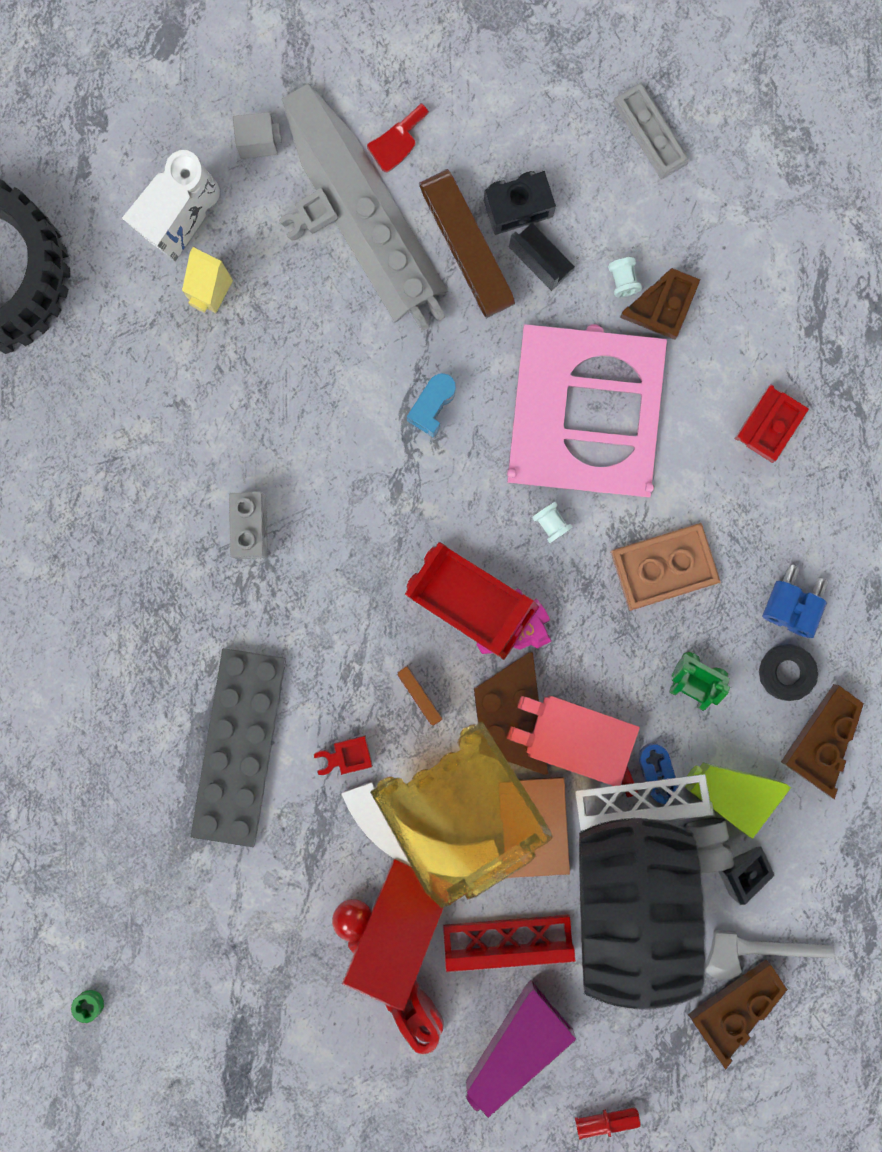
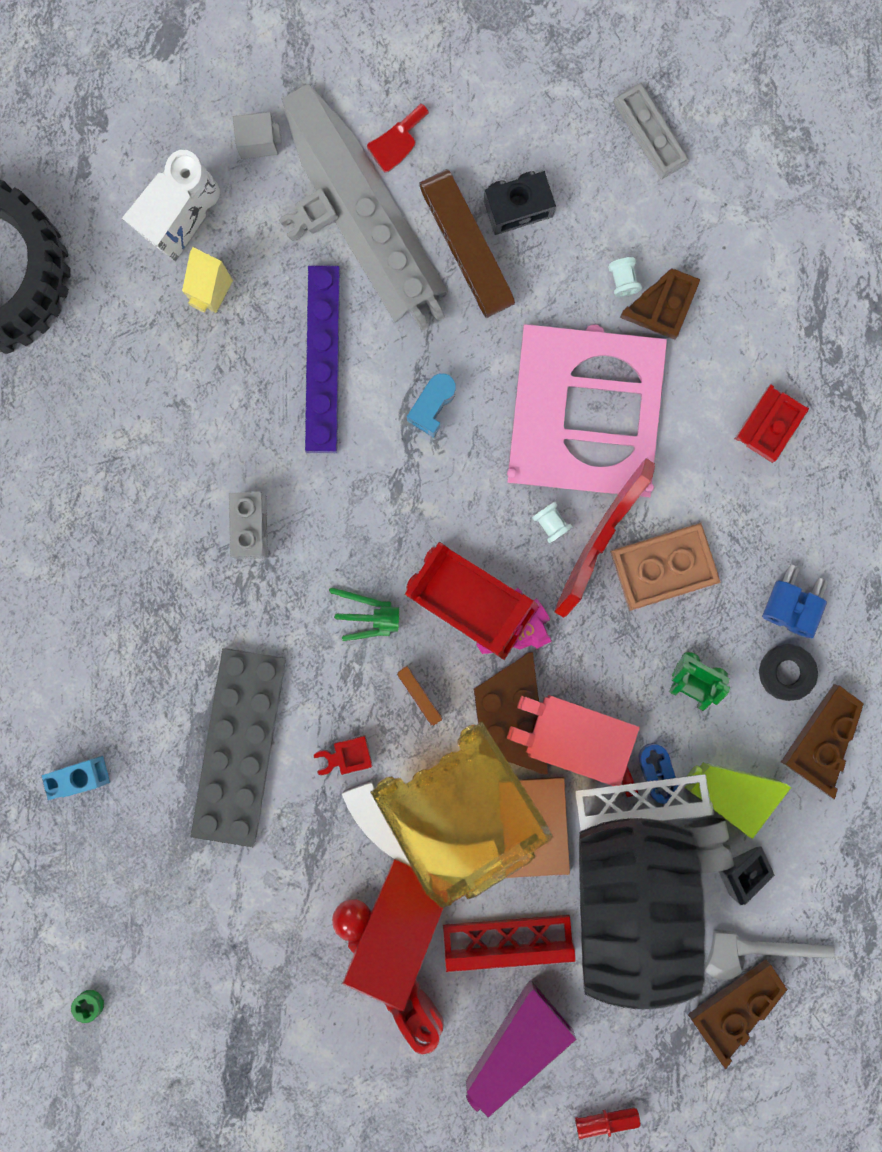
black panel [509,223,575,291] -> none
none -> dark azure leg [41,756,110,800]
none -> dark purple plate [305,266,340,453]
none -> green plant [329,588,399,641]
none -> red tile [554,458,655,618]

